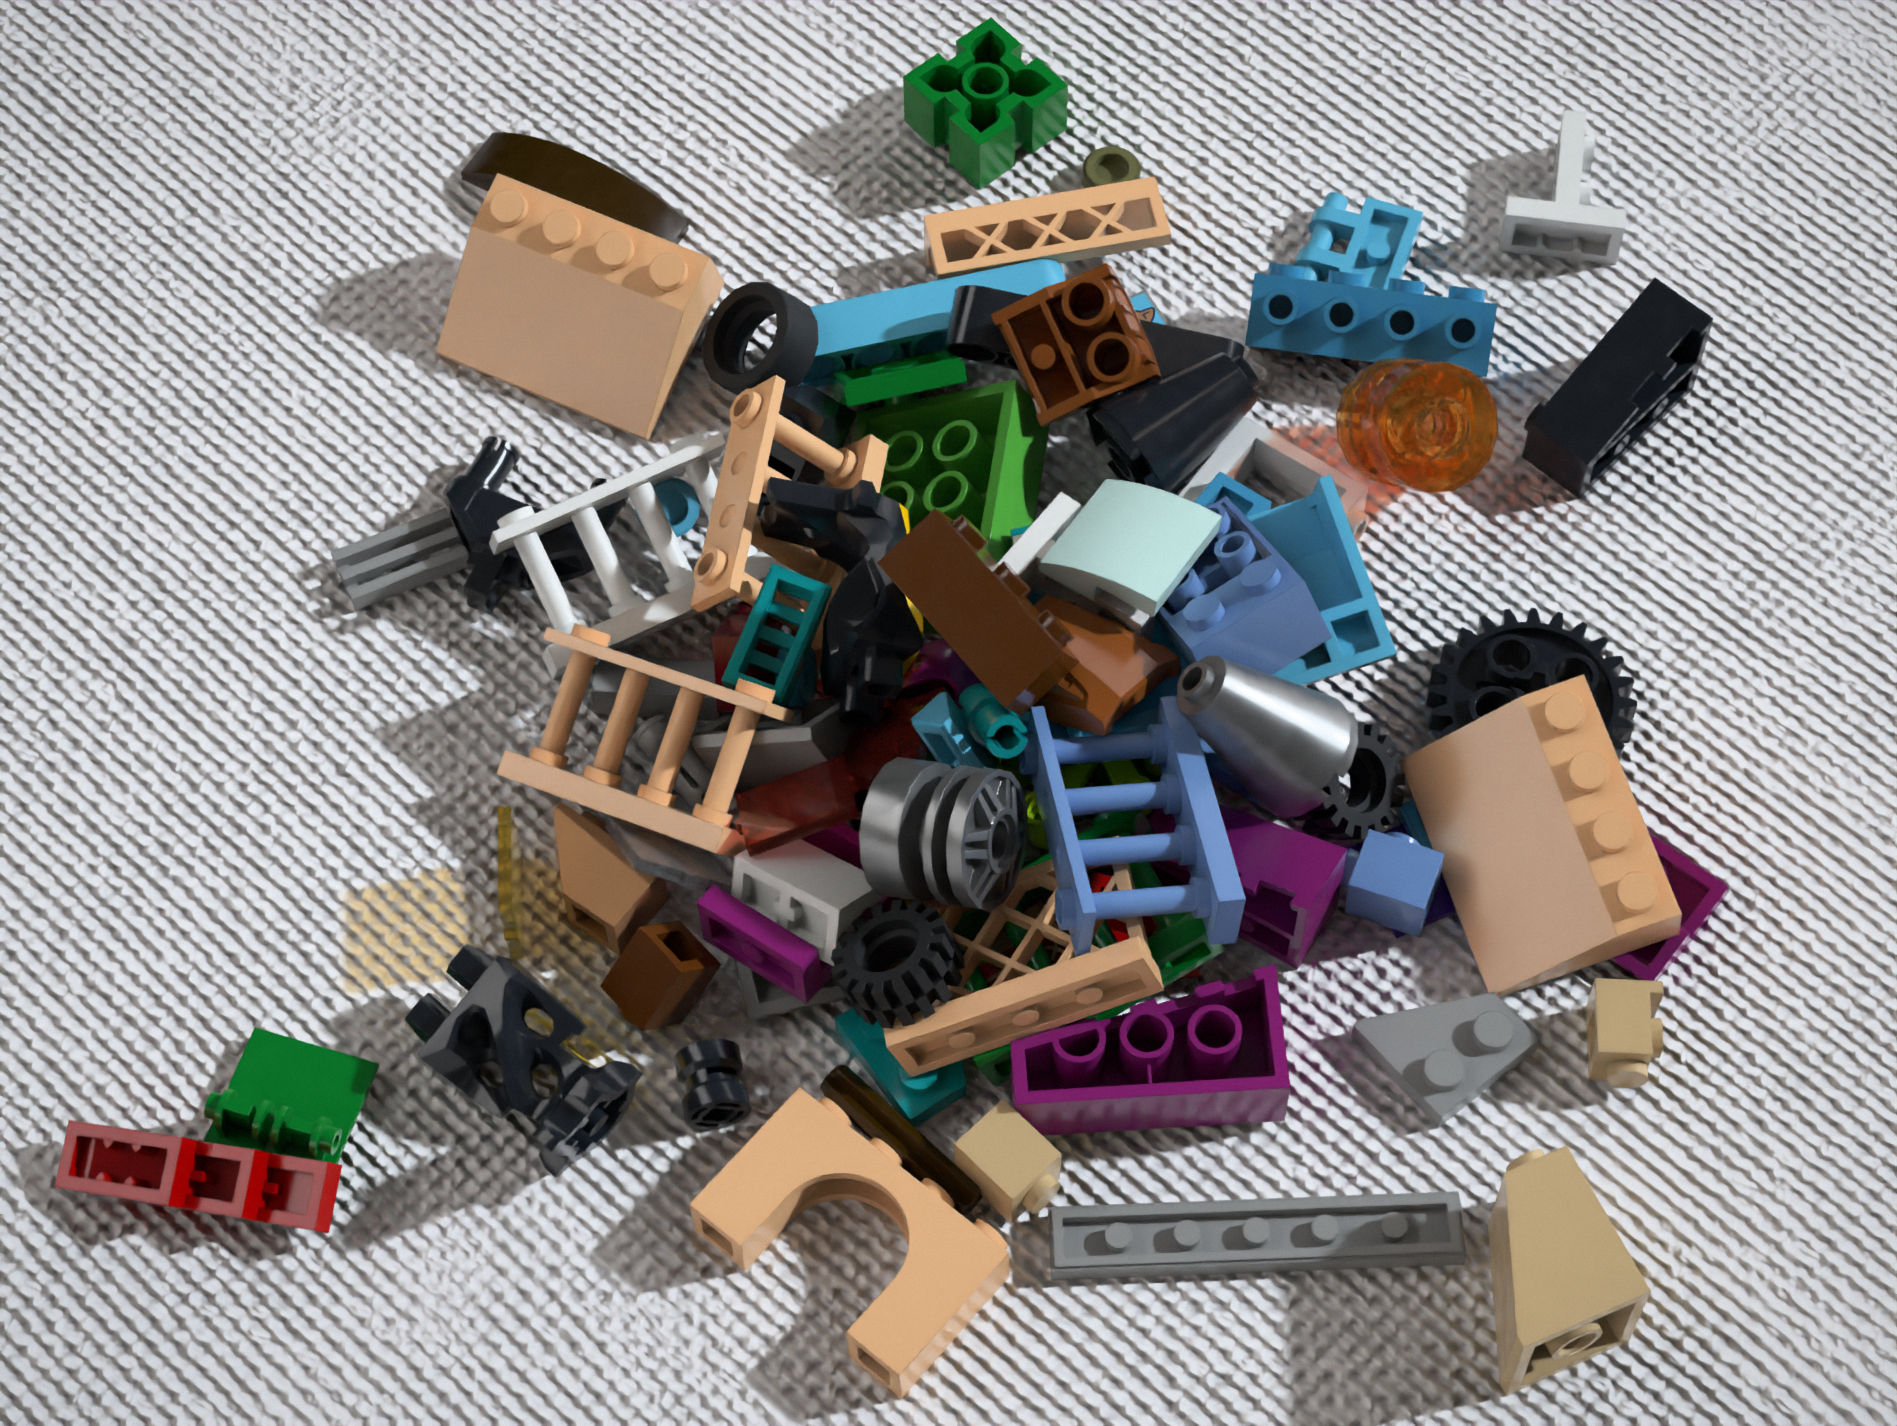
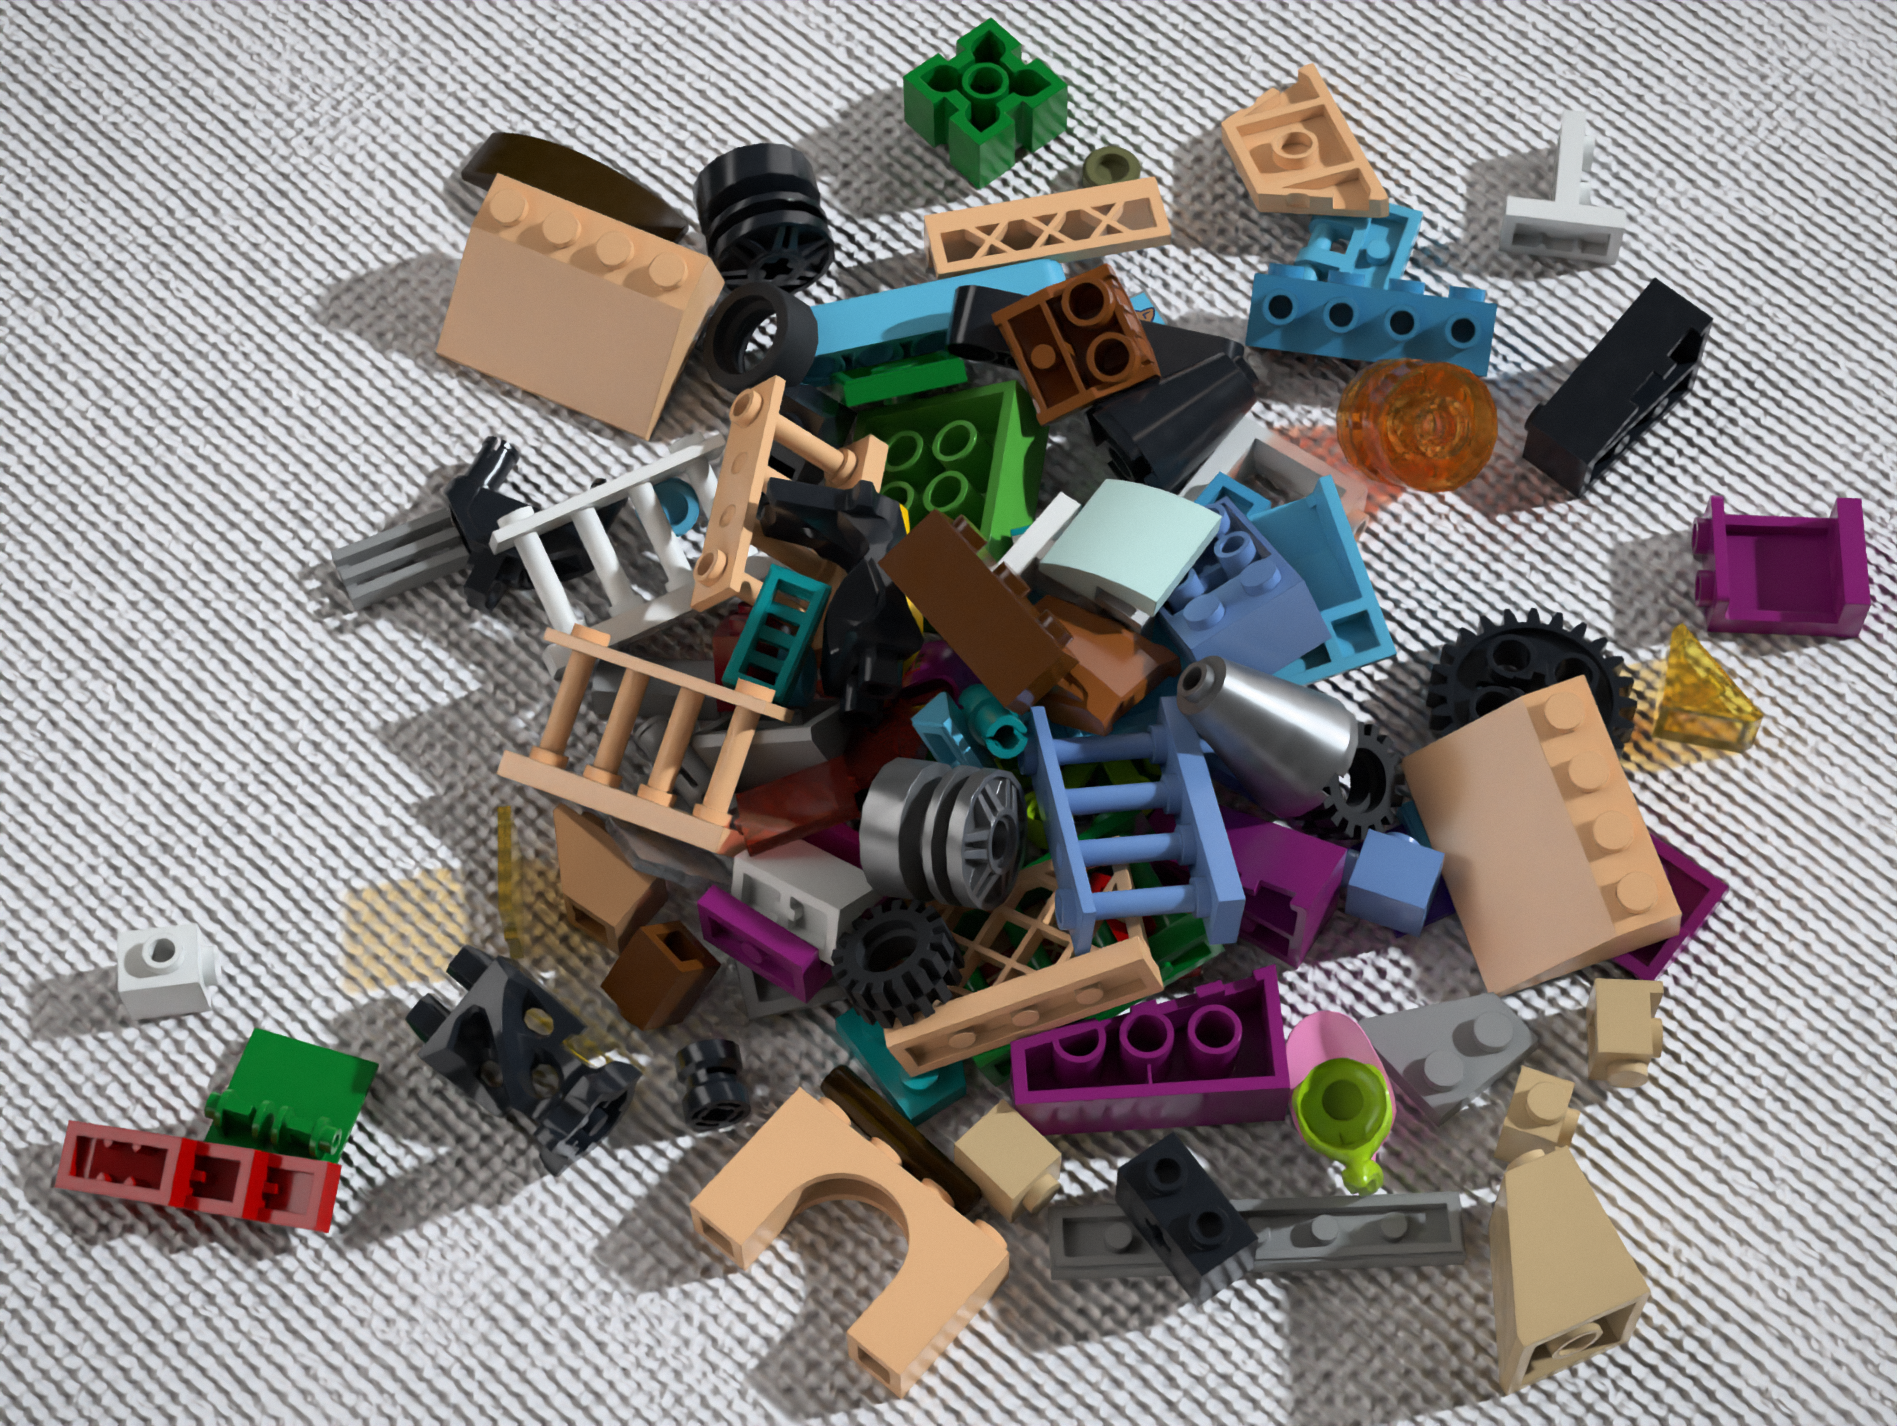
none -> white brick [117,923,221,1020]
none -> black wheel [692,143,835,295]
none -> black brick [1115,1131,1259,1307]
none -> light nougat wing [1221,63,1389,218]
none -> lime hair [1286,1010,1397,1197]
none -> tan brick [1493,1066,1581,1163]
none -> clear yellow slope [1652,623,1763,754]
none -> magenta panel [1691,495,1871,638]

